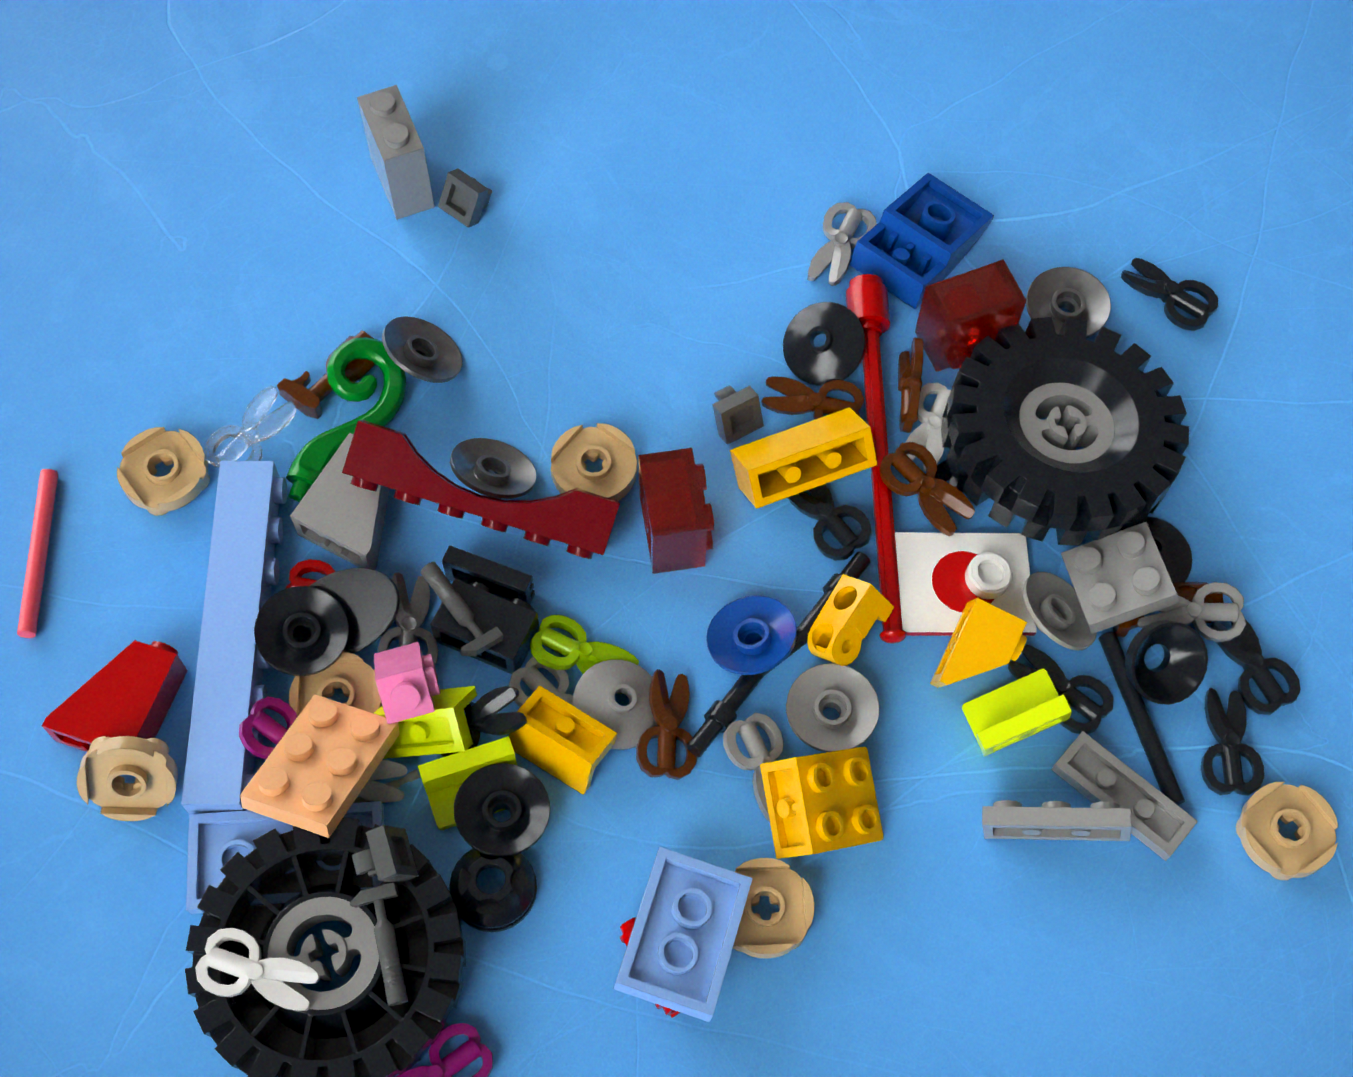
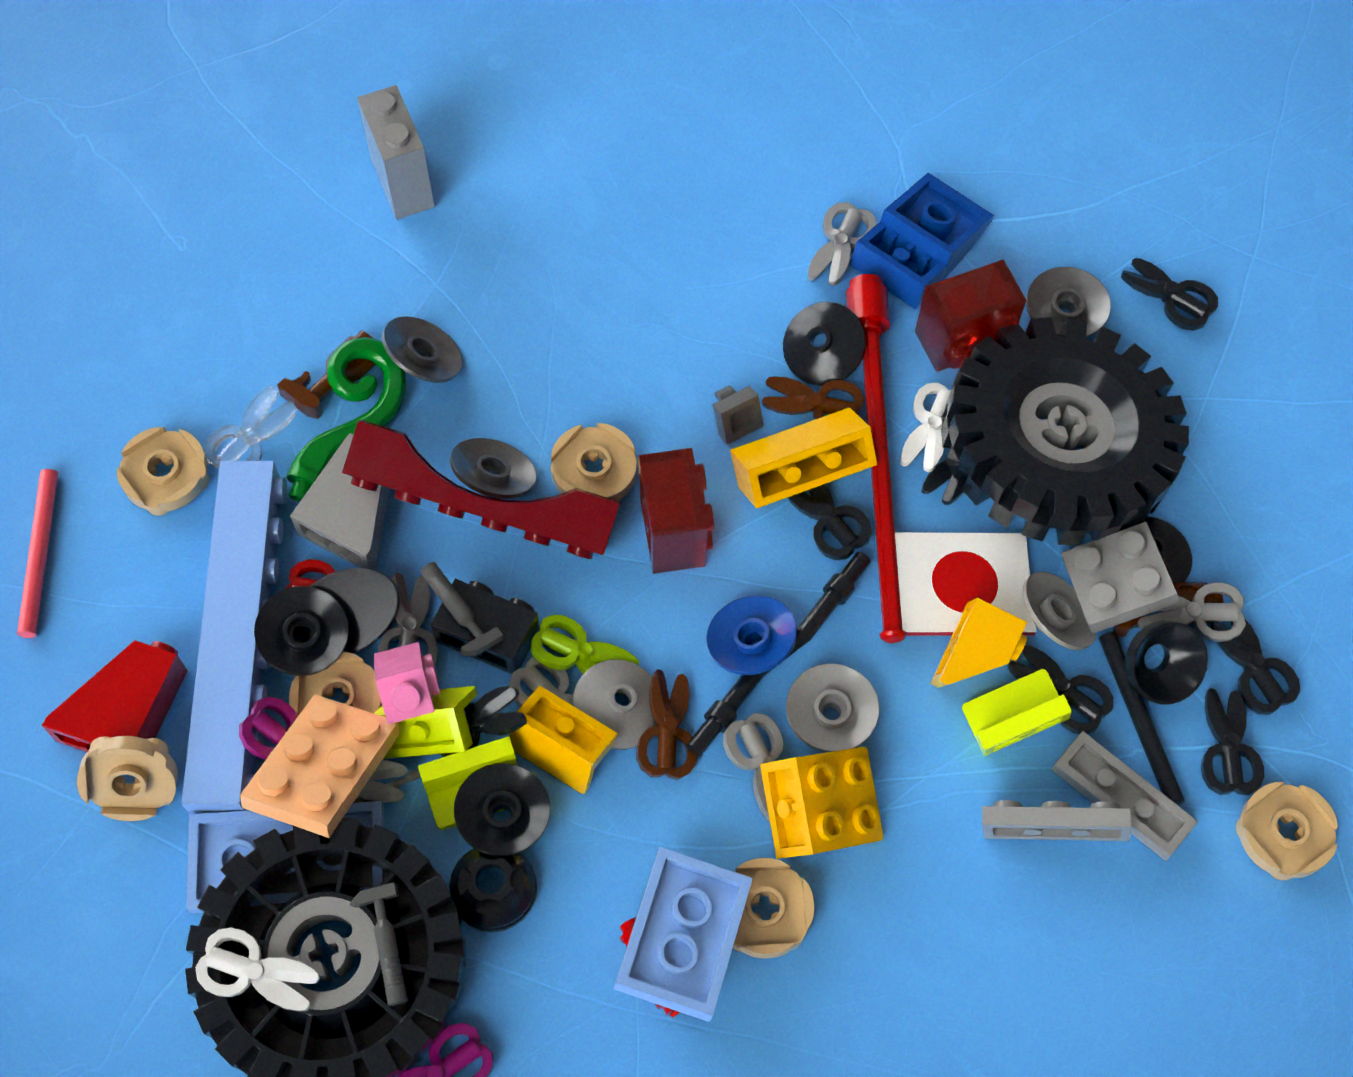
dark grey tile [352,825,418,883] -> none
dark grey tile [438,168,492,228] -> none
black tile [442,545,535,605] -> none
yellow leg [807,575,894,666] -> none
reddish brown piece [879,442,975,536] -> none
reddish brown piece [898,337,923,433] -> none
white tile [965,552,1013,599] -> none

